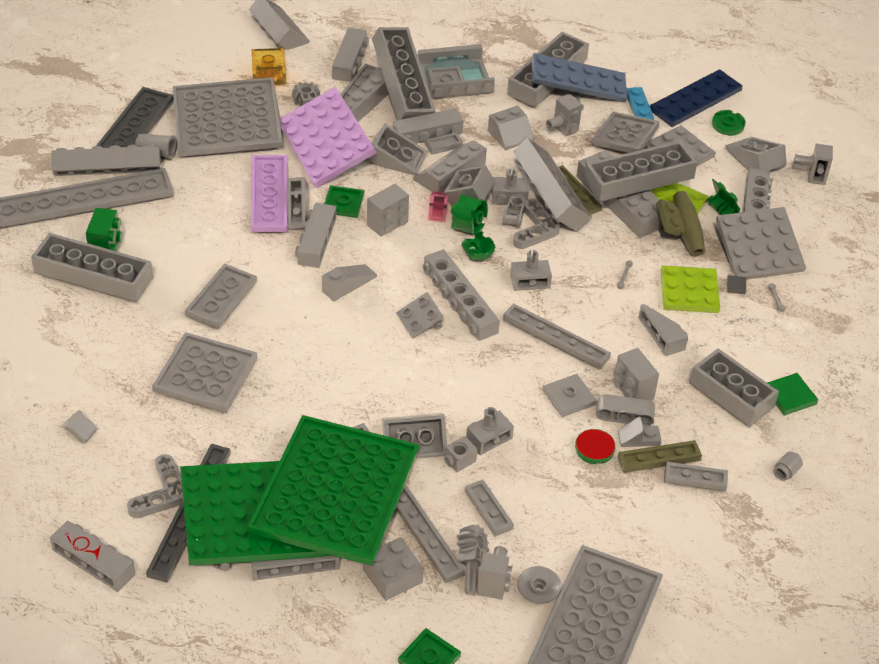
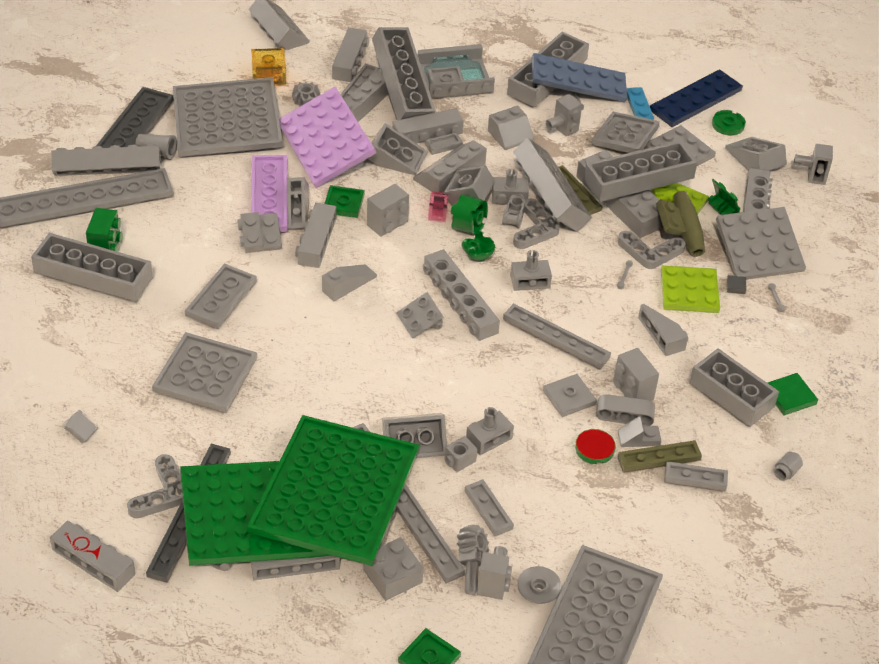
none -> light grey plate [237,212,282,253]
none -> light grey beam [618,231,686,269]

